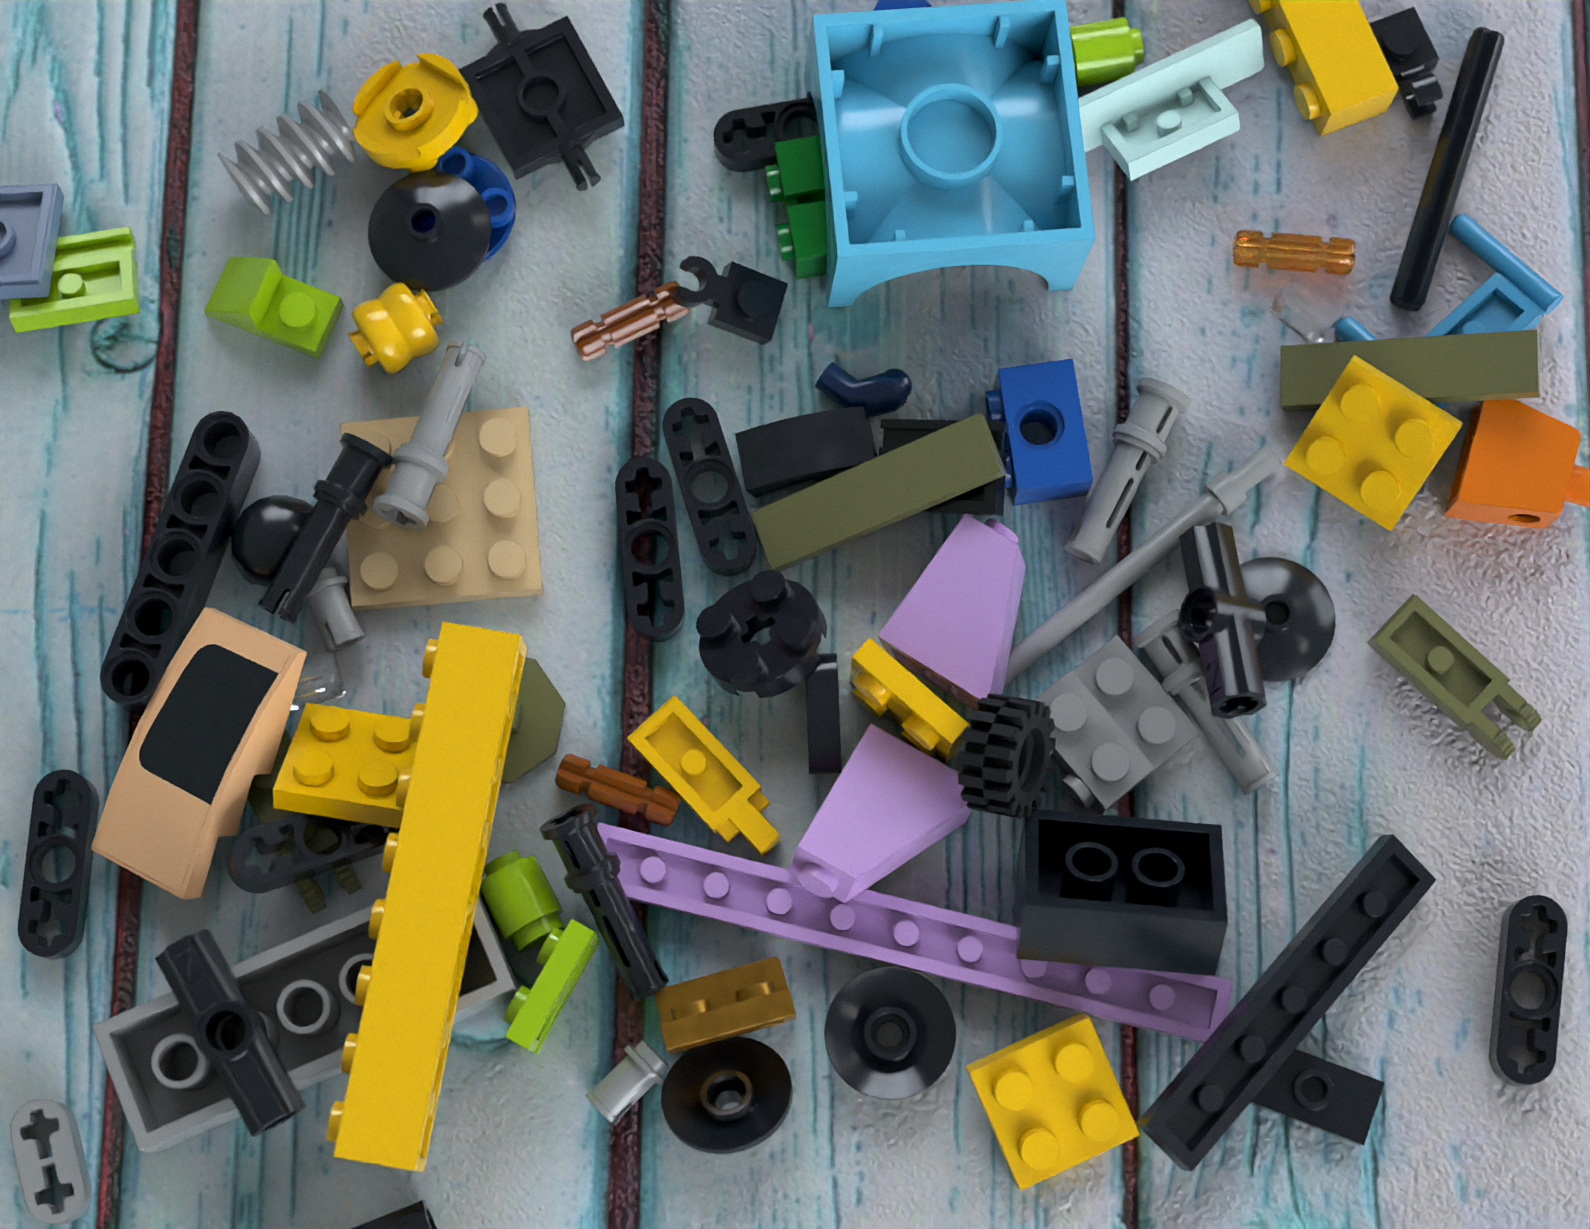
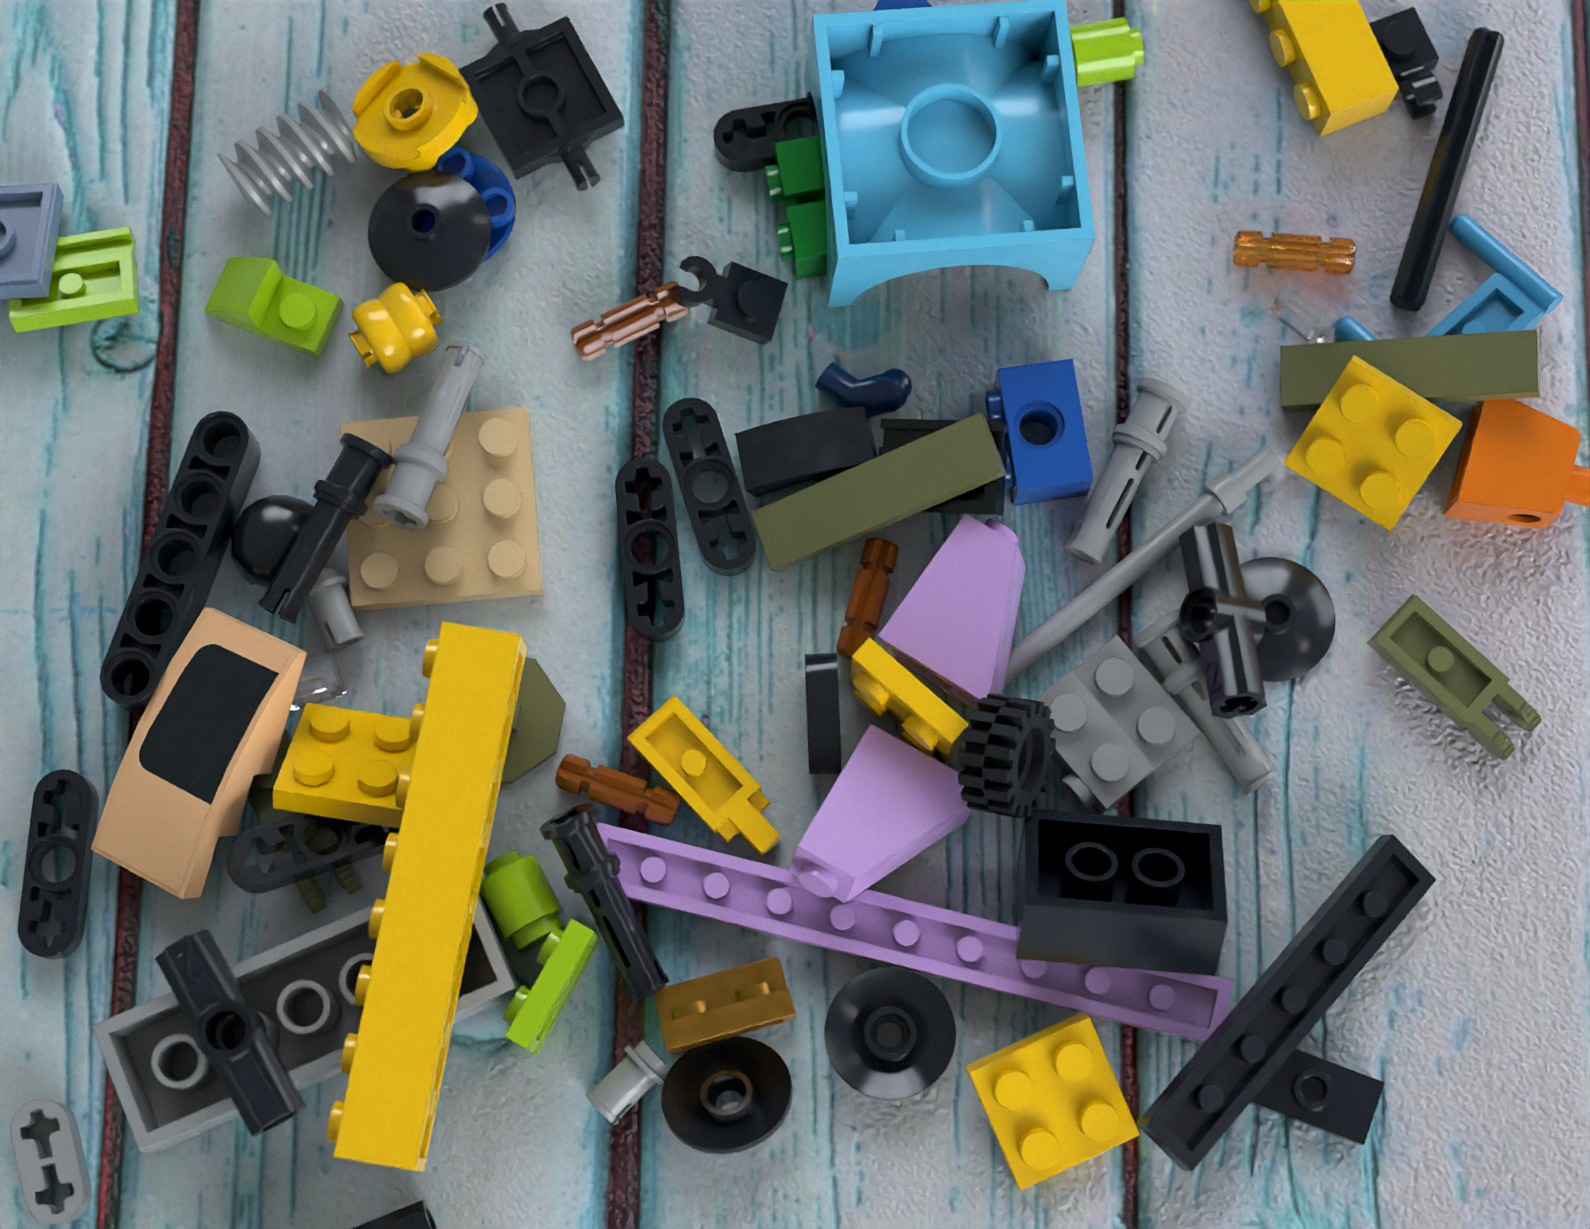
black plate [696,570,827,698] -> none
light aqua bracket [1078,19,1264,181] -> none
black beam [1489,895,1568,1086] -> none
none -> dark orange axle [836,538,898,660]

